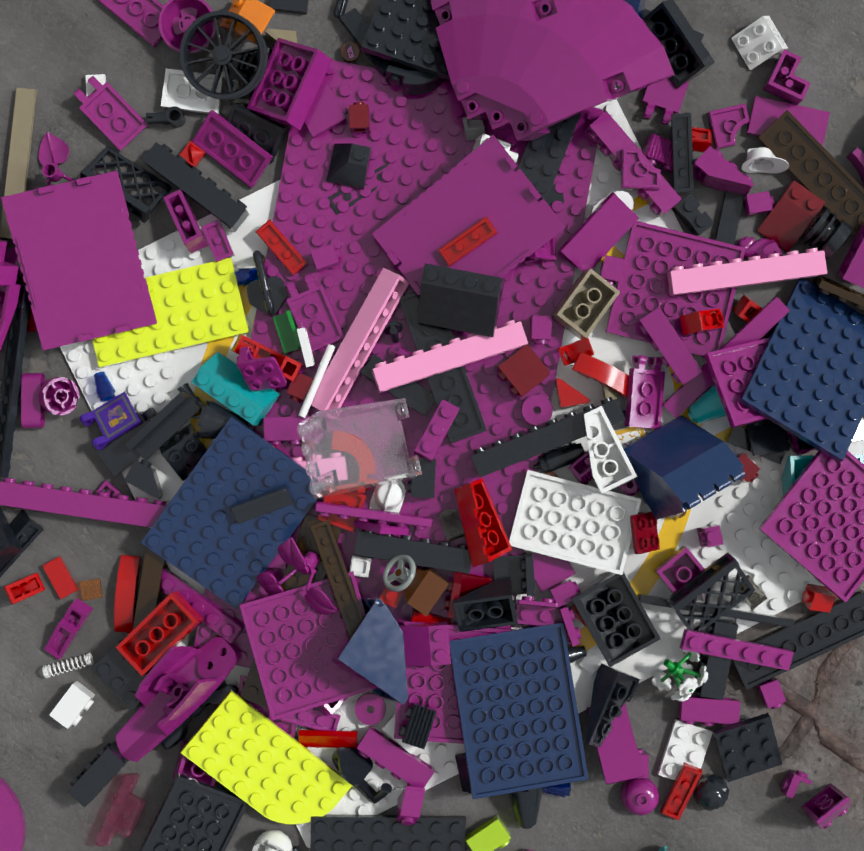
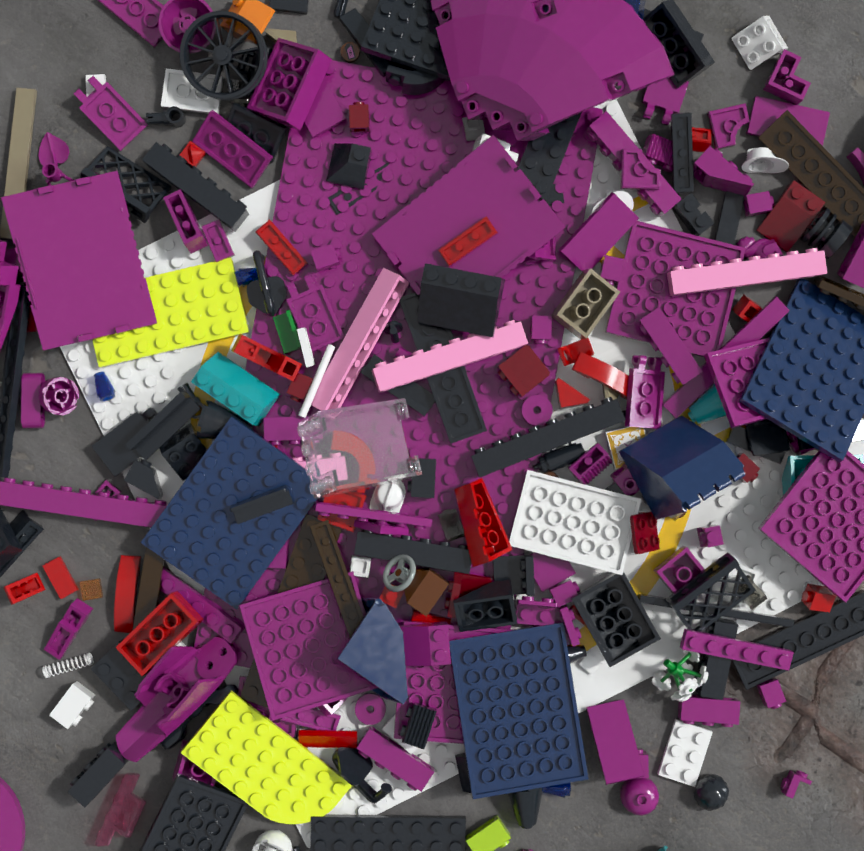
dark purple flag [80,392,142,450] -> none
magenta bracket [237,347,287,391] -> none
magenta plant [256,537,338,614] -> none
magenta slope [396,786,425,825] -> none
magenta brick [414,399,460,463] -> none
white wedge [584,406,637,494] -> none
black wedge [586,663,640,748] -> none
red tile [661,762,703,820] -> none
red slope [679,308,724,335] -> none
black plate [713,713,782,782] -> none
magenta slope [801,784,851,830] -> none

